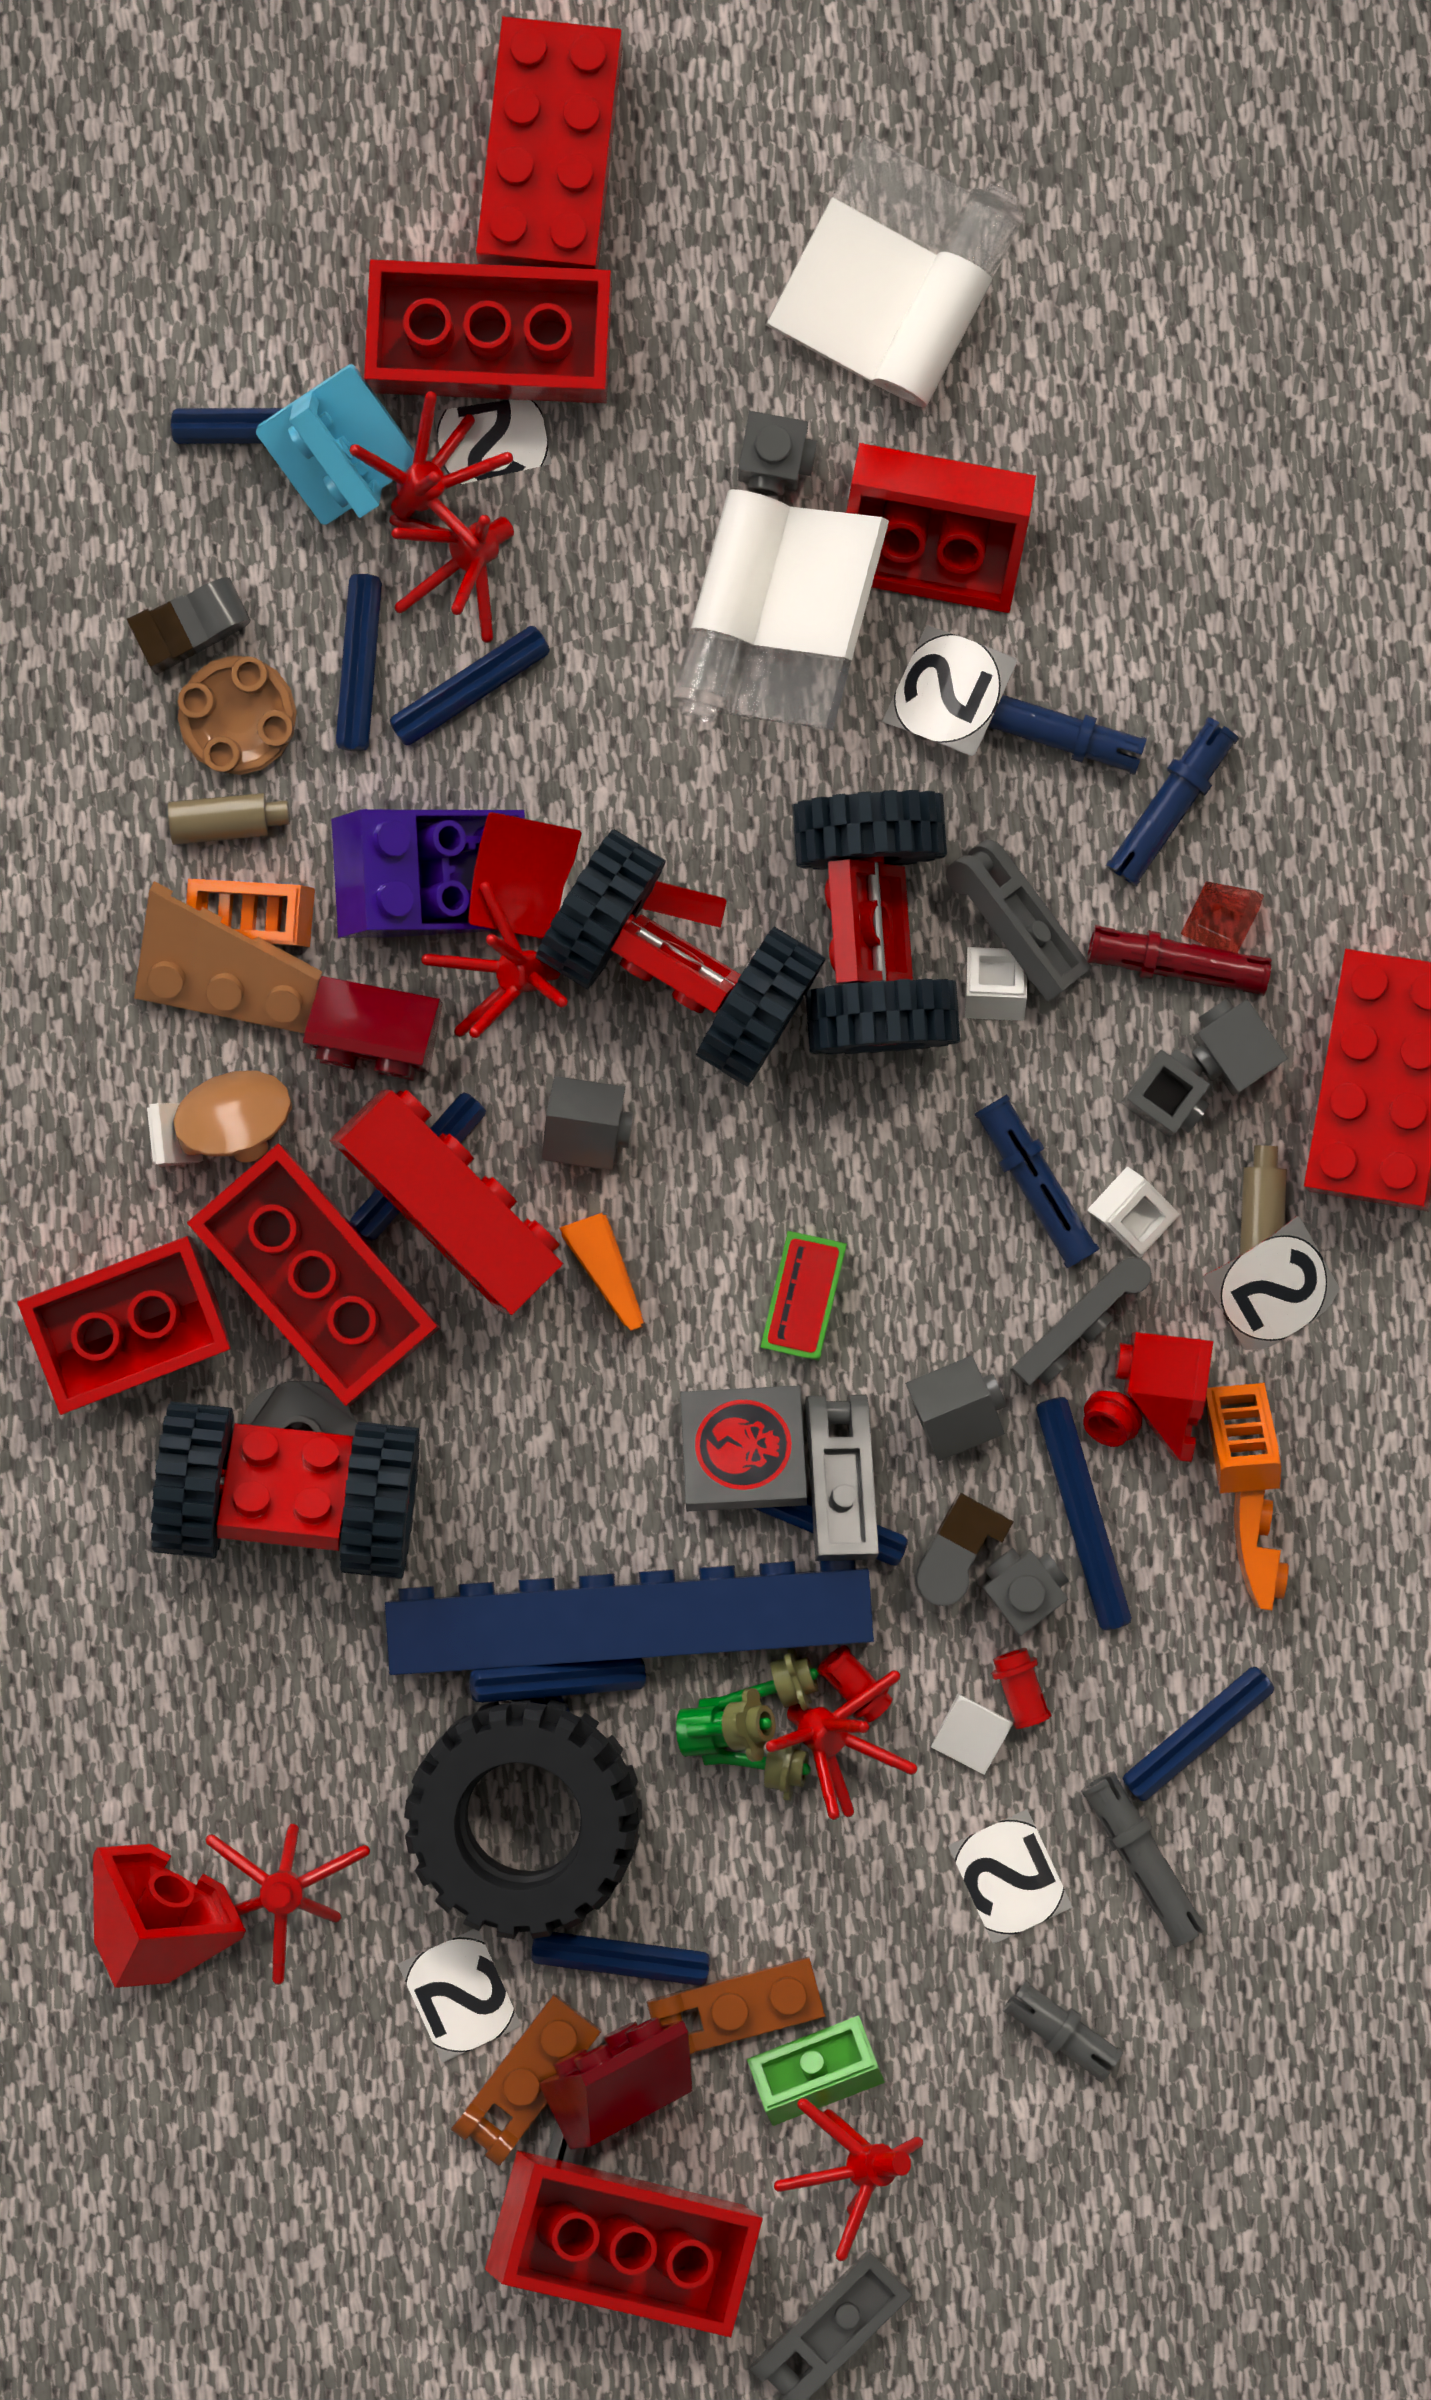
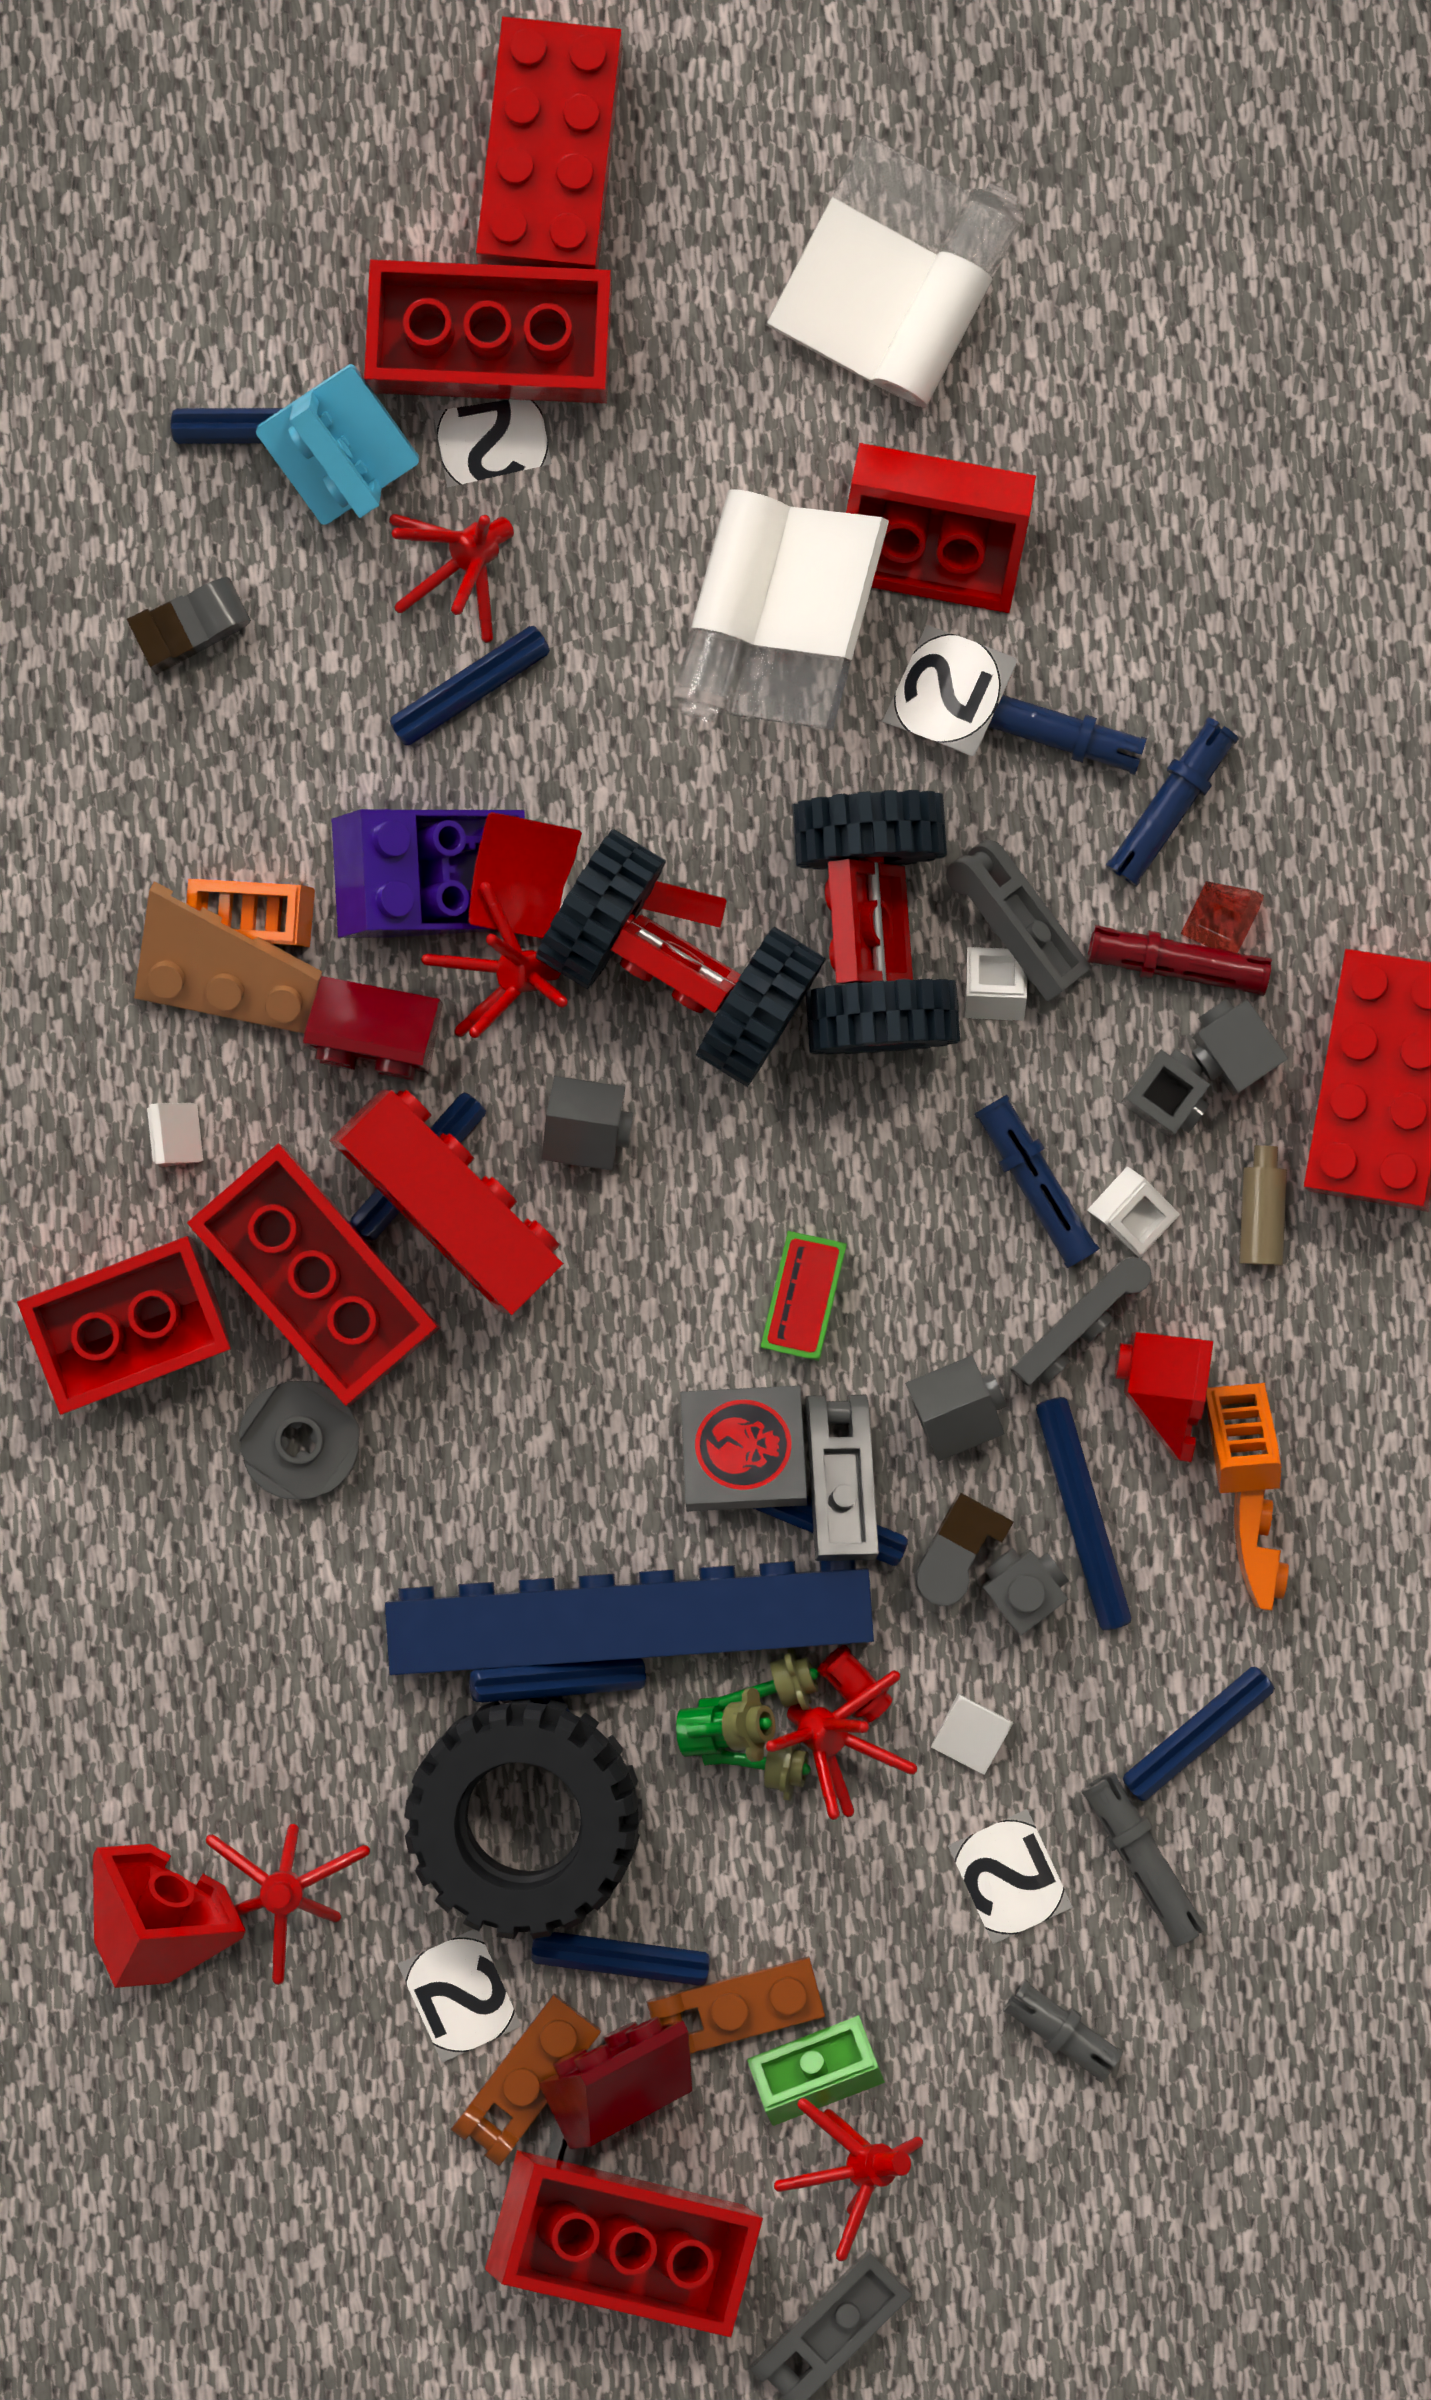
plate [151,1401,420,1579] -> none
dark tan cylinder [168,793,290,845] -> none
medium nougat dish [173,1070,292,1162] -> none
medium nougat dish [178,655,297,775] -> none
dark blue axle [336,574,382,751] -> none
red plant [349,391,513,551] -> none
orange slope [559,1213,645,1331] -> none
dark grey brick [738,410,818,496] -> none
red pin [991,1648,1052,1729] -> none
red plate [1083,1391,1142,1447] -> none
sticker [1203,1216,1340,1350] -> none

